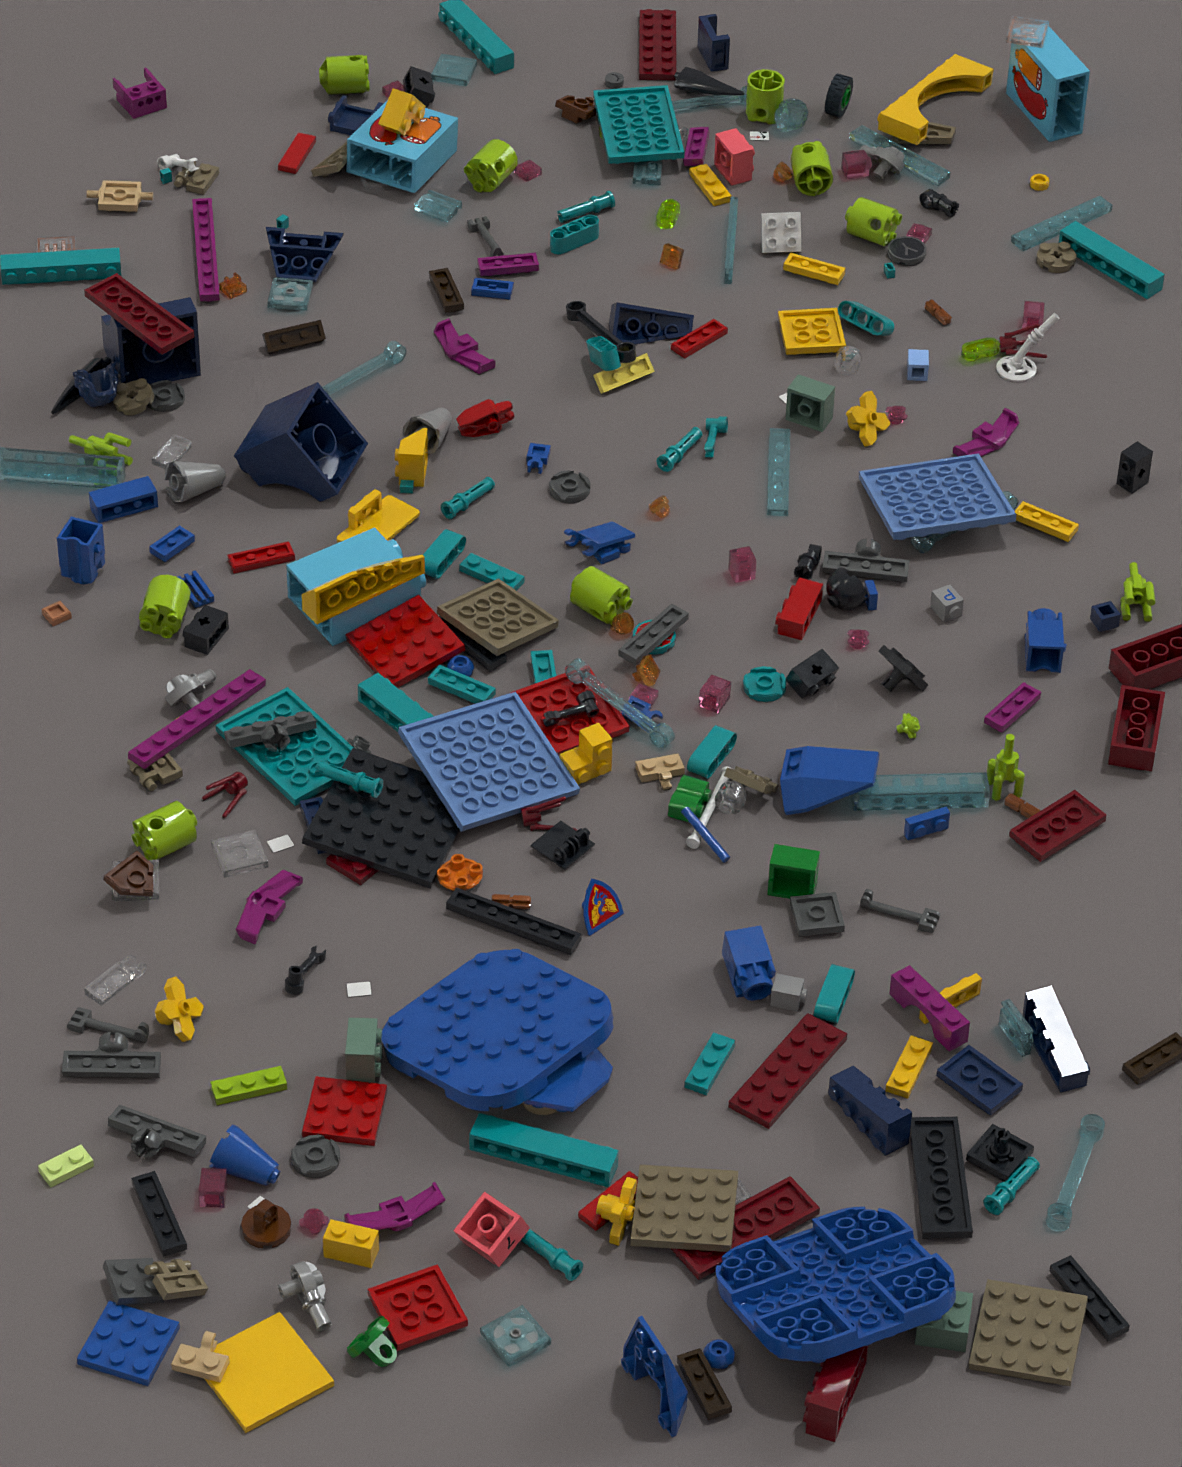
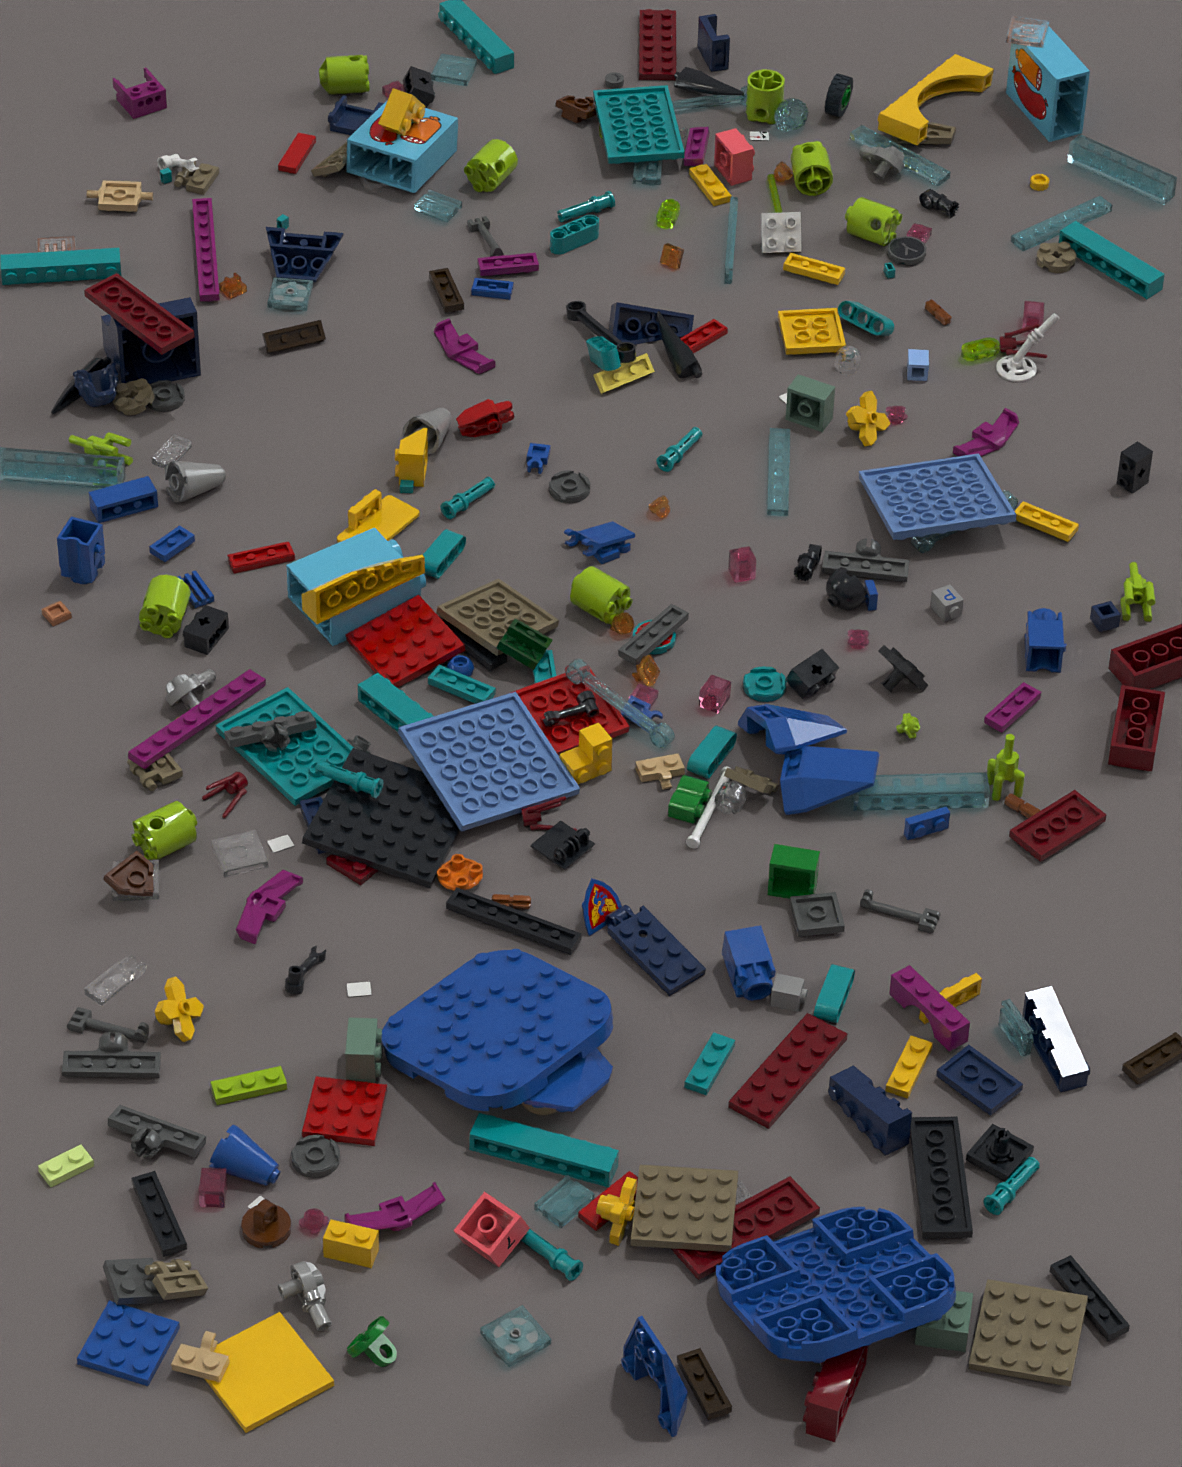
dark blue brick [234,382,368,502] -> none
clear light blue piece [321,340,407,396] -> none
red plate [368,1264,468,1351] -> none
teal plate [459,553,525,591] -> none
clear pink plate [515,159,542,181] -> none
blue bar [681,807,730,863] -> none
blue plate [703,1339,735,1369] -> none
teal brick [704,416,728,457] -> none
red brick [775,577,824,640] -> none
clear pink brick [841,149,872,179] -> none
clear light blue piece [1046,1114,1105,1232] -> none
none -> dark green slope [496,618,553,670]
none -> clear light blue plate [534,1175,595,1228]
none -> dark blue hinge [605,905,706,996]
none -> black piece [657,311,702,378]
none -> blue wedge [738,704,847,754]
none -> clear neon green bar [767,174,783,213]
none -> clear light blue brick [1068,134,1177,205]

